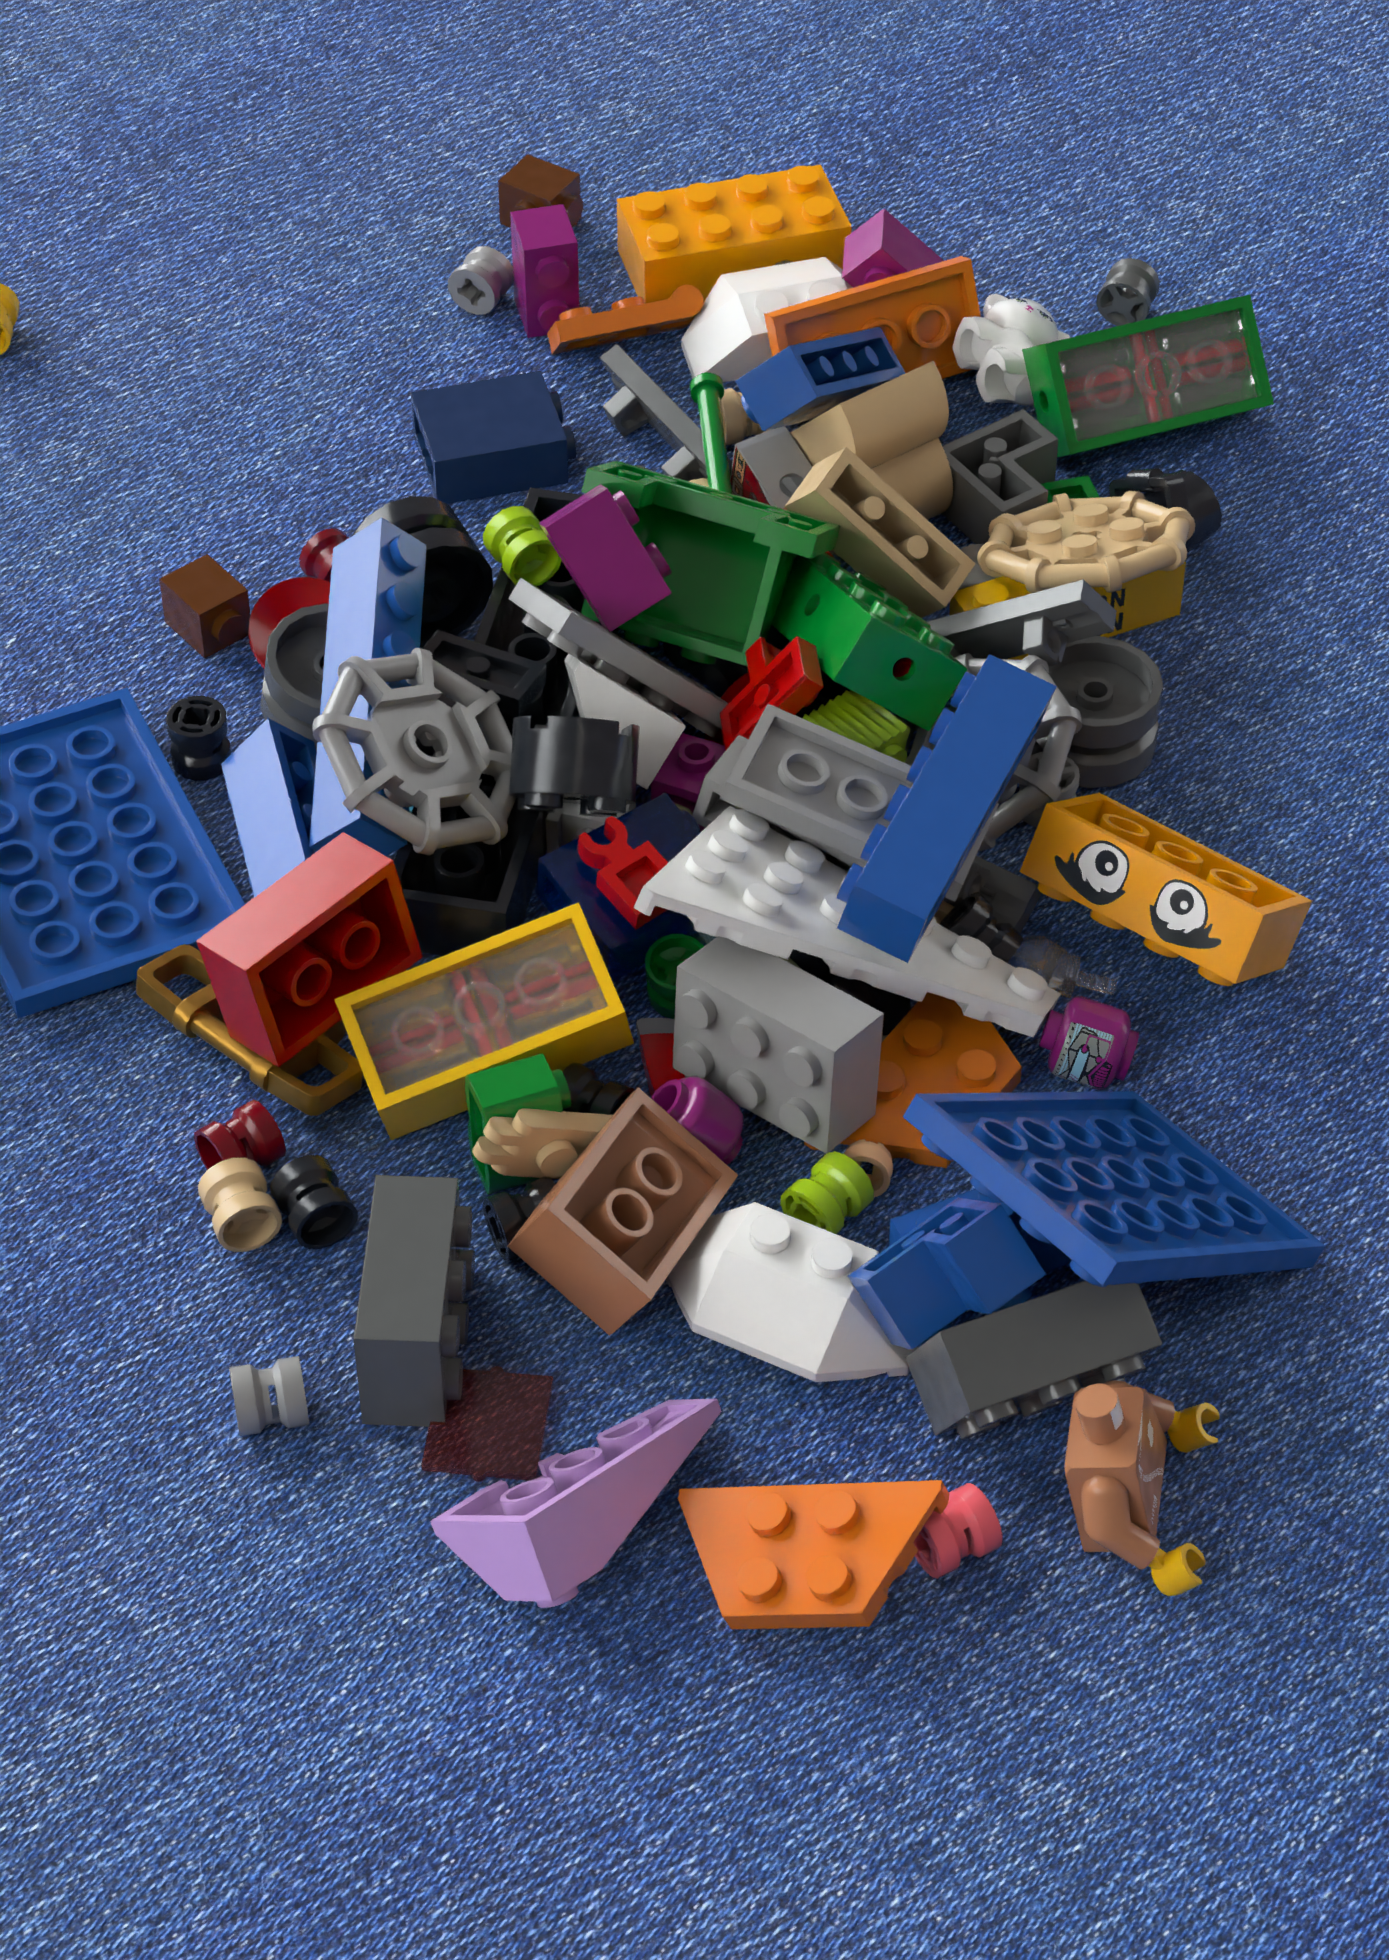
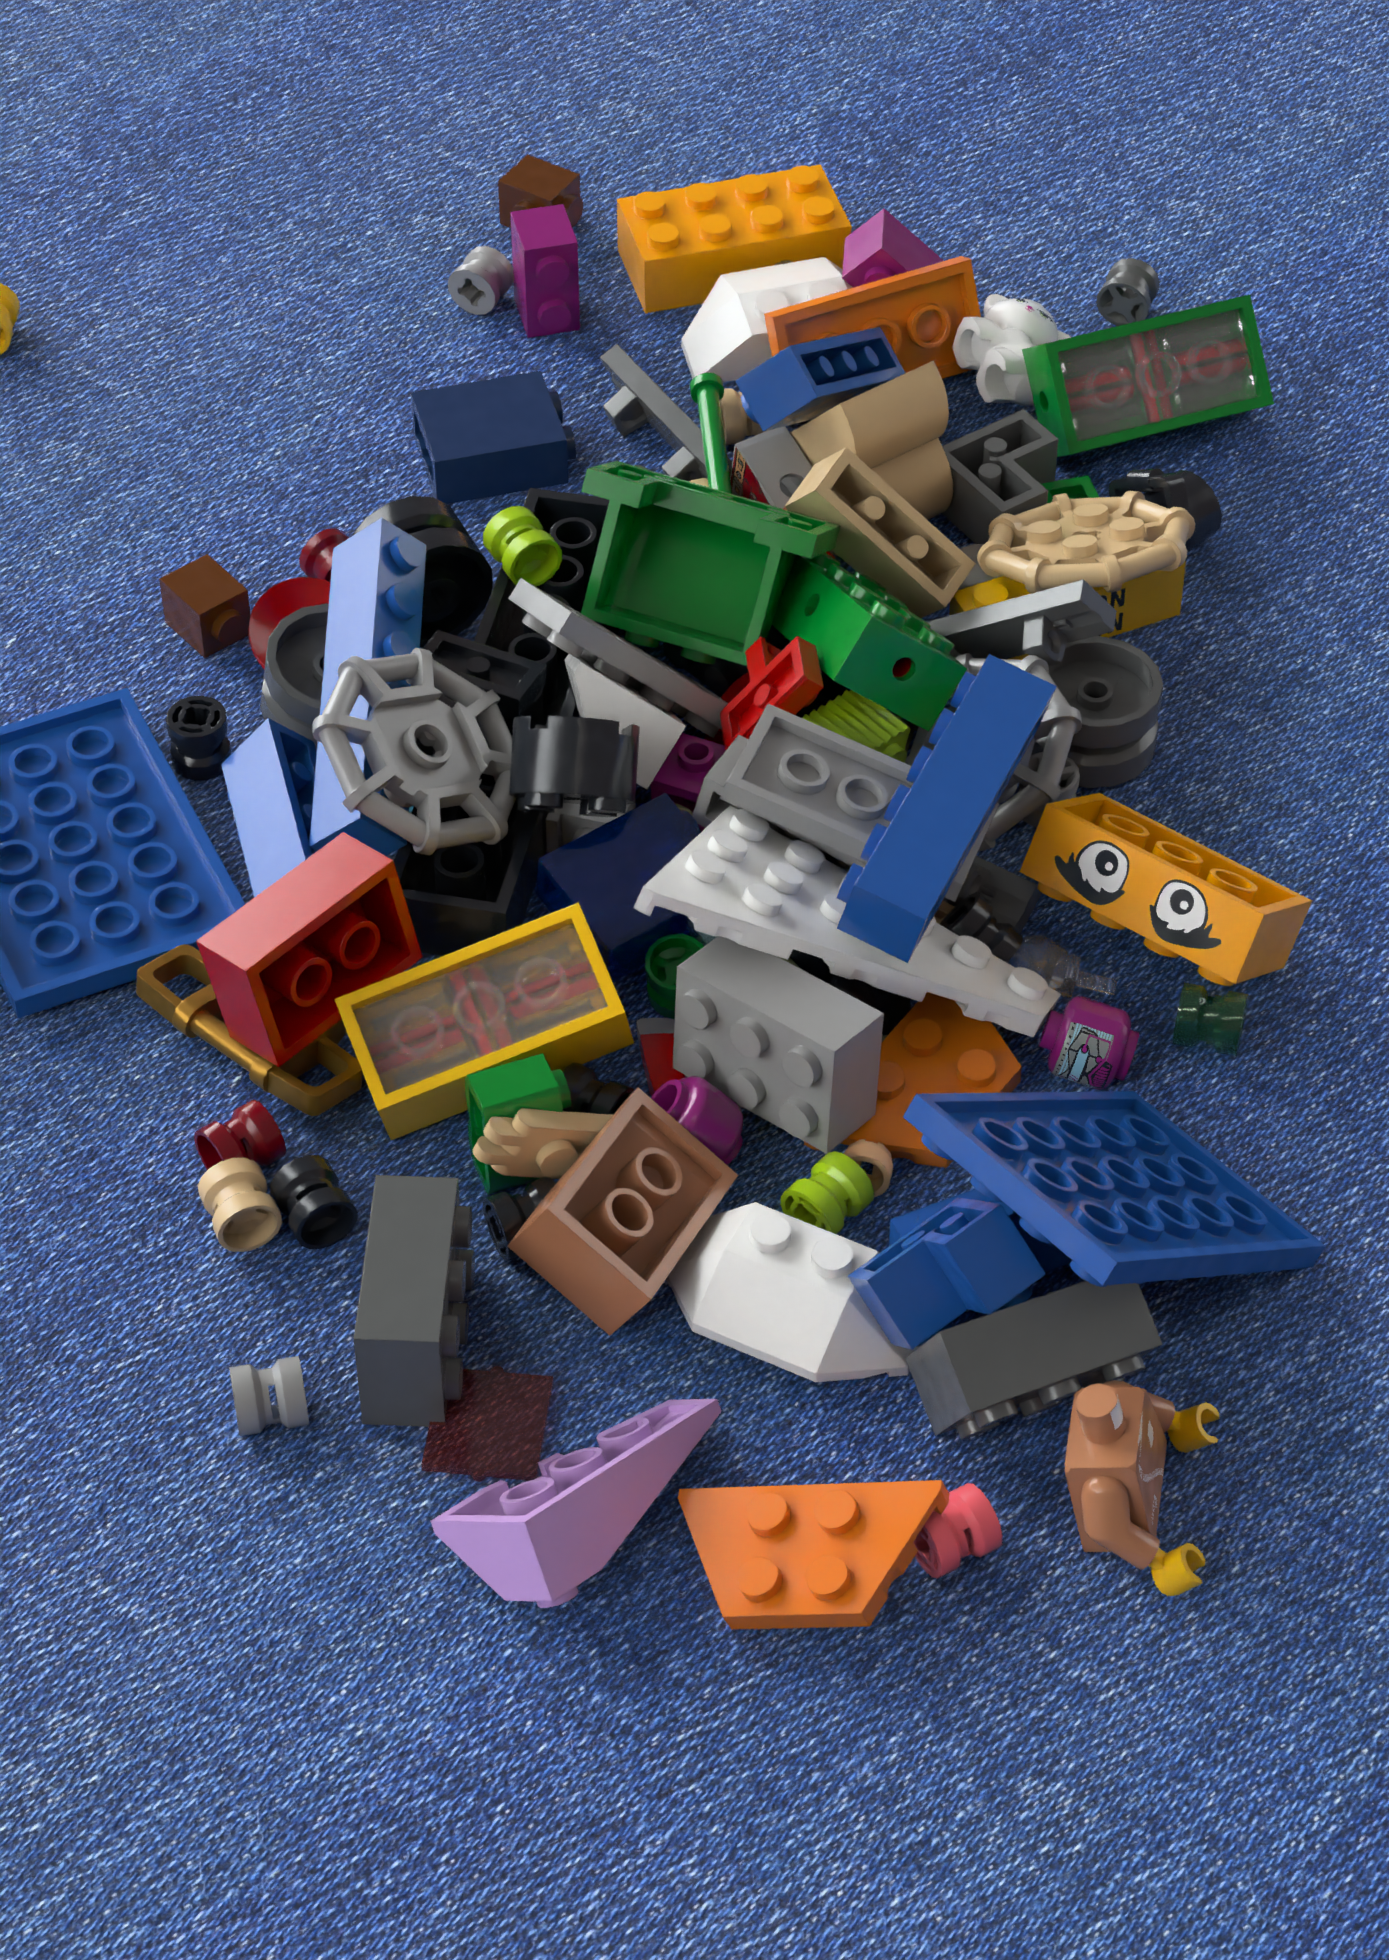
magenta brick [539,484,672,632] -> none
orange plate [547,285,703,354] -> none
red plate [578,816,669,930] -> none
none -> clear green wheel [1173,982,1249,1056]

